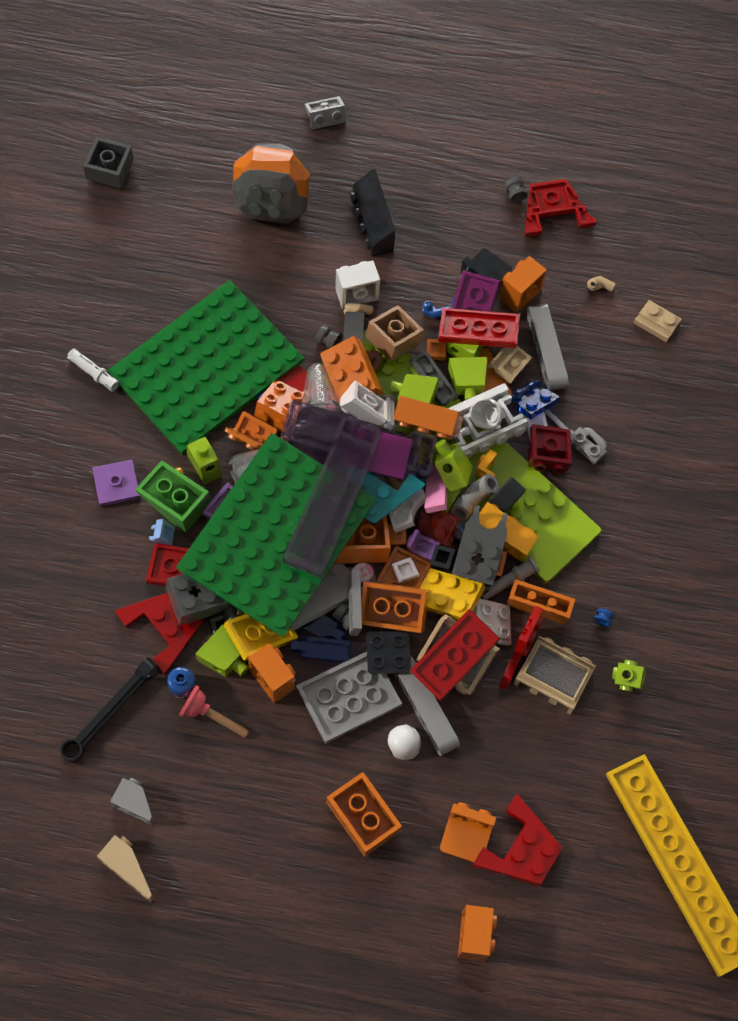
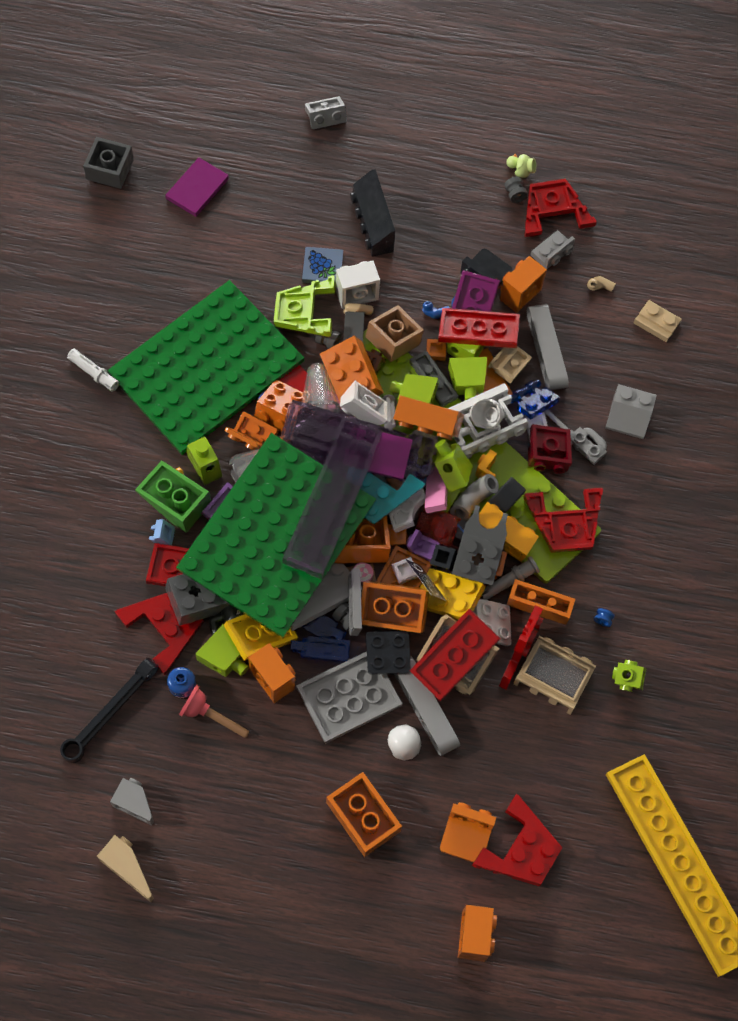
medium lavender plate [92,460,140,507] -> none
dark grey rock [232,143,310,223] -> none
none -> magenta tile [165,157,229,217]
none -> lime wing [274,275,336,337]
none -> tile [302,247,343,283]
none -> sticker [405,559,447,601]
none -> yellowish green animal [506,154,536,178]
none -> red wing [523,488,603,553]
none -> light grey bracket [531,230,575,269]
none -> light grey slope [605,384,657,439]

